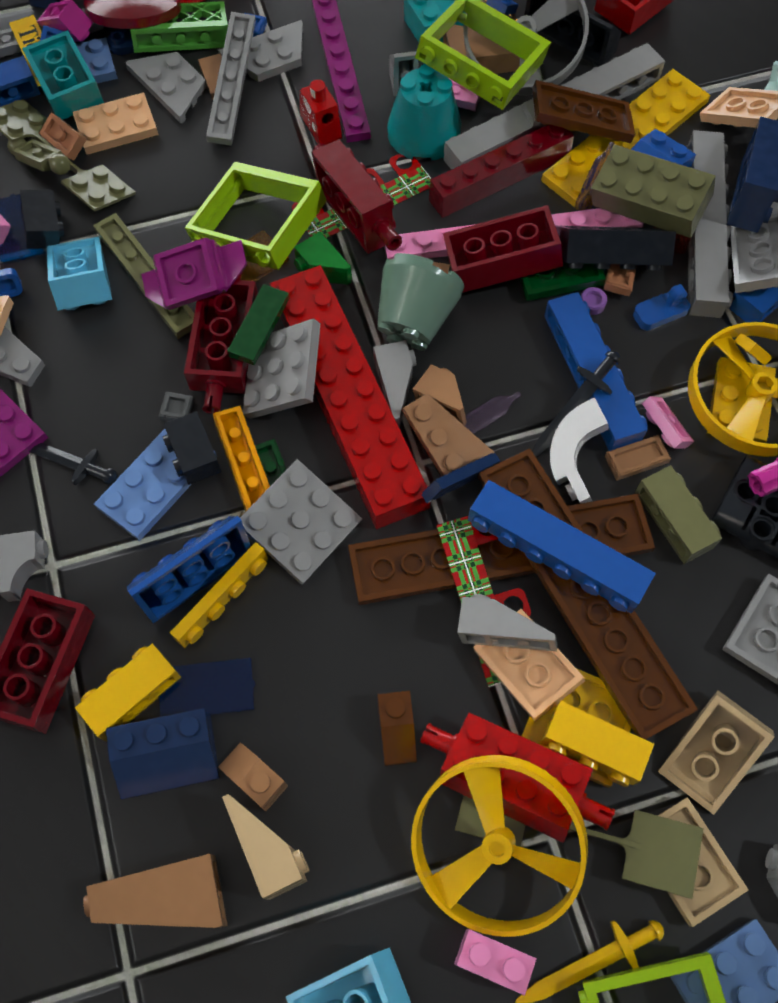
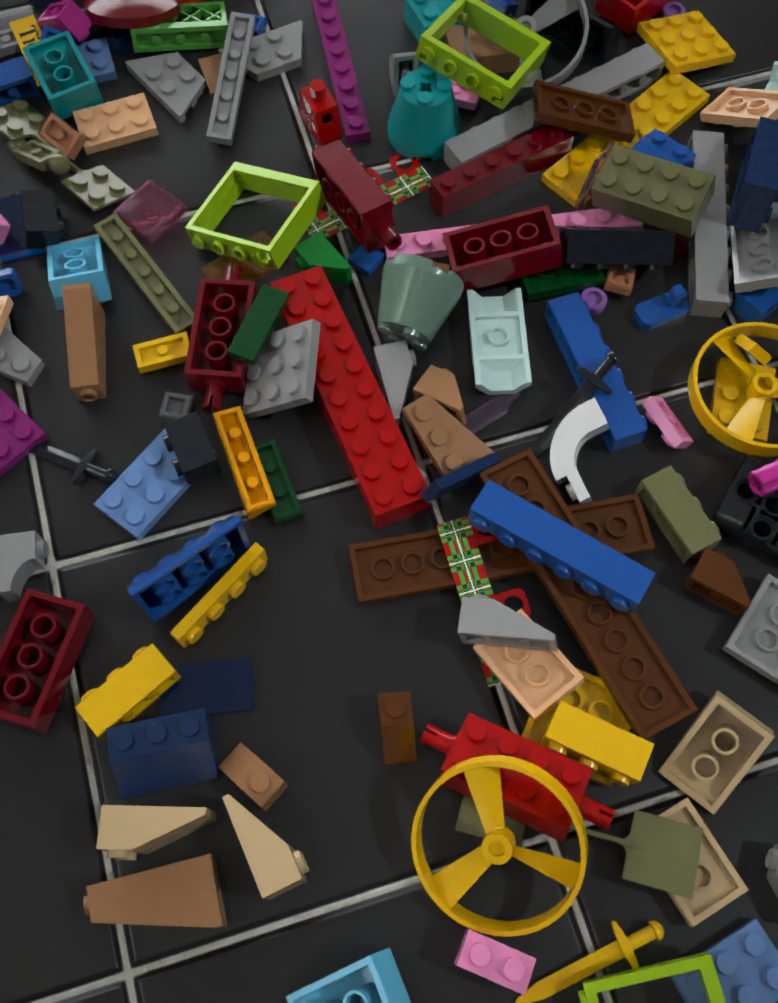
magenta piece [141,238,247,310] -> none
light grey plate [240,459,362,585] -> none
medium nougat tile [605,435,671,481] -> none
none -> medium nougat slope [62,283,106,402]
none -> tan slope [96,805,217,861]
none -> clear pink plate [113,179,188,243]
none -> yellow plate [132,332,189,374]
none -> blue tile [348,245,385,277]
none -> light aqua piece [467,288,532,395]
none -> yellow plate [636,11,736,75]
none -> medium lavender tile [660,2,686,18]
none -> reddish brown slope [683,547,751,616]

